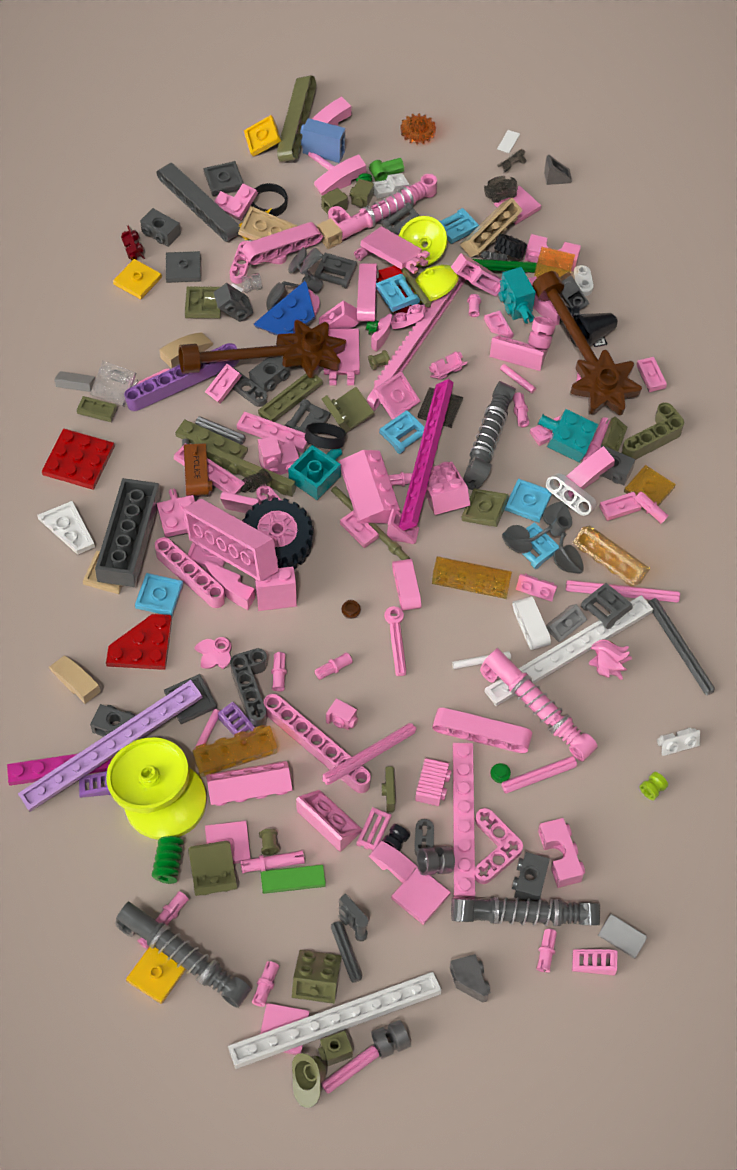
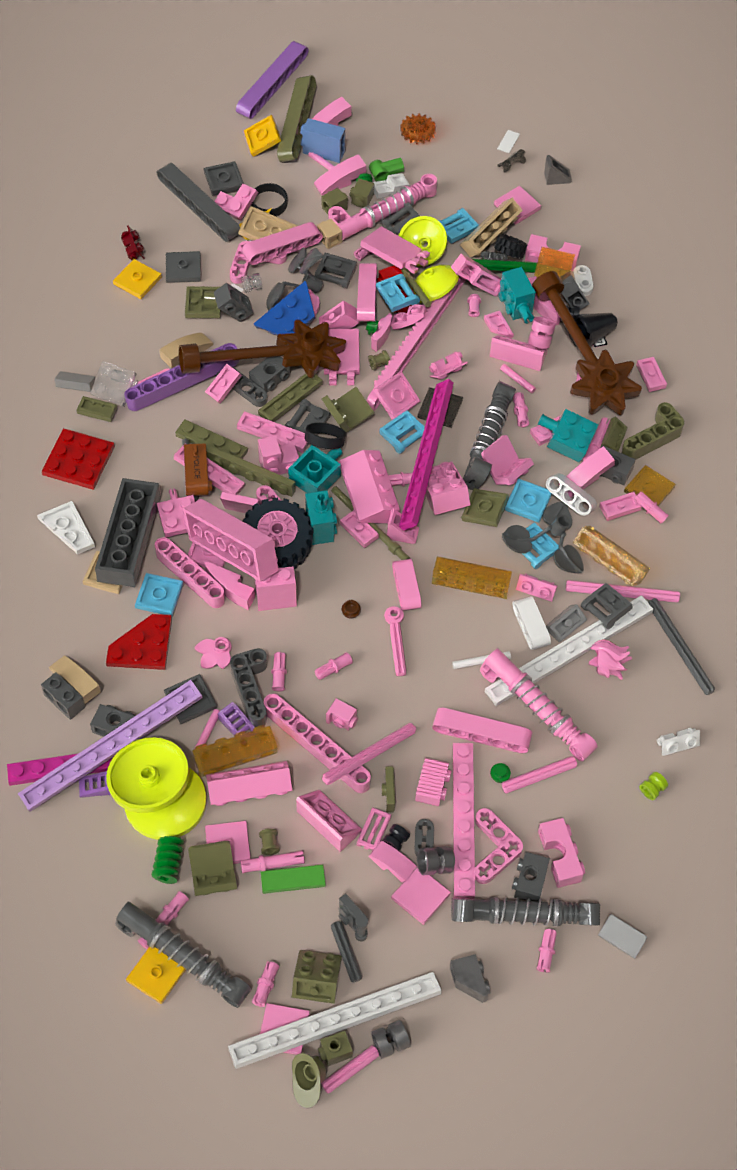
dark grey brick [140,208,181,247] -> none
dark grey axle [195,416,246,445] -> none
clear smoke piece [241,468,273,492] -> none
clear smoke plate [484,176,518,203] -> none
bright pink slope [572,949,617,976] -> none
none -> dark grey brick [41,672,85,720]
none -> medium lavender beam [236,41,309,119]
none -> teal brick [305,490,337,545]
none -> bright pink bracket [481,435,534,485]

